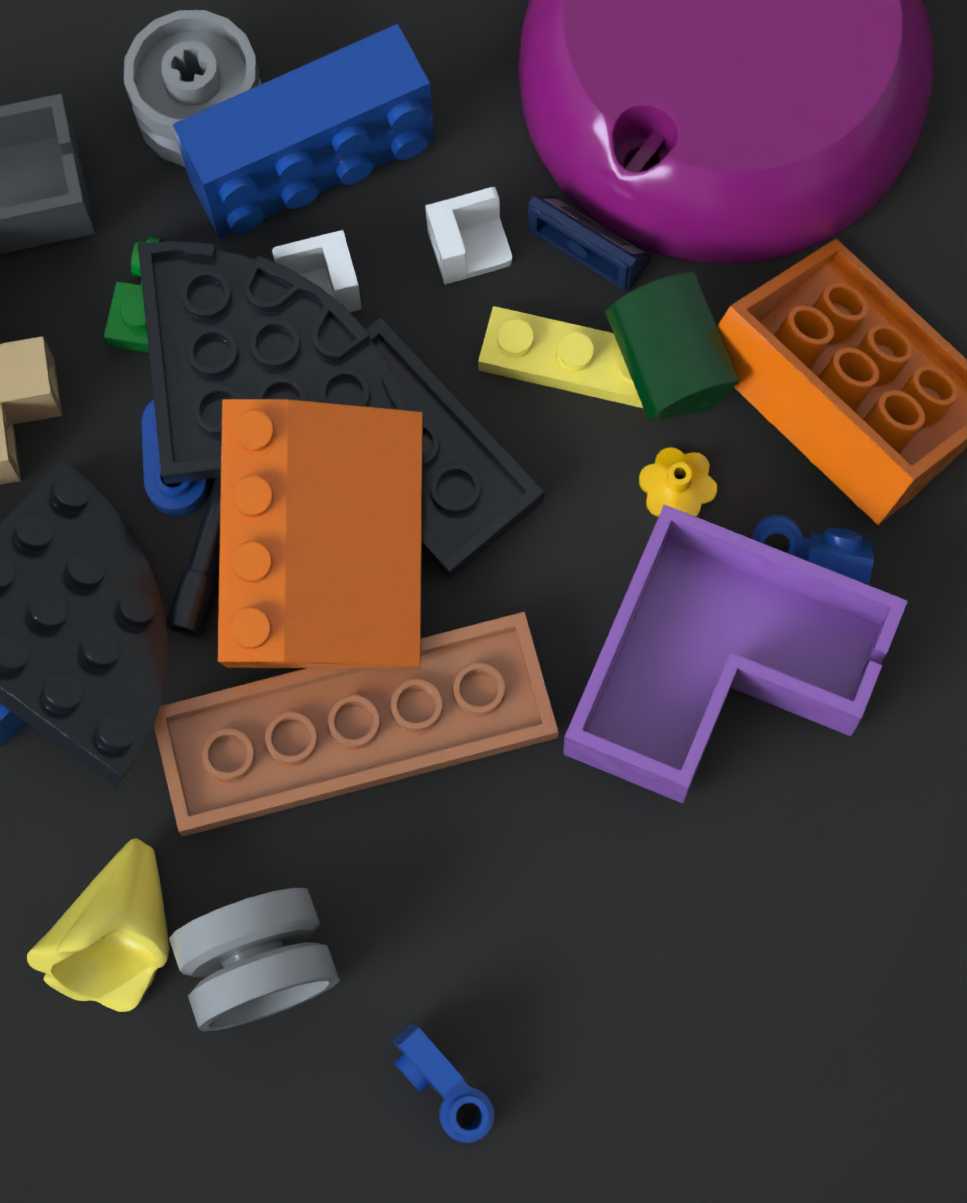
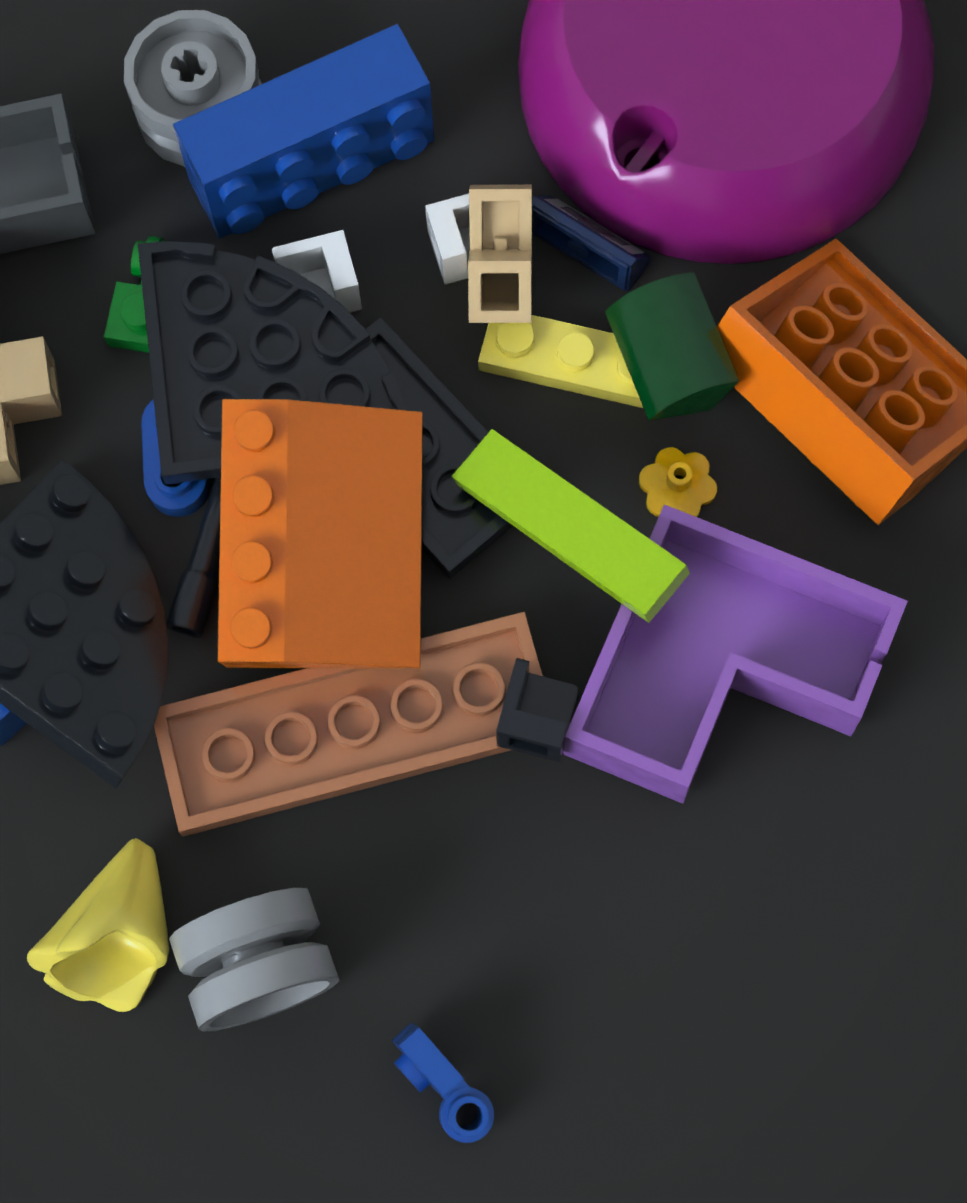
blue plate [752,514,874,584] -> none
none -> lime tile [451,429,690,623]
none -> tan brick [468,184,532,323]
none -> black panel [496,658,578,762]

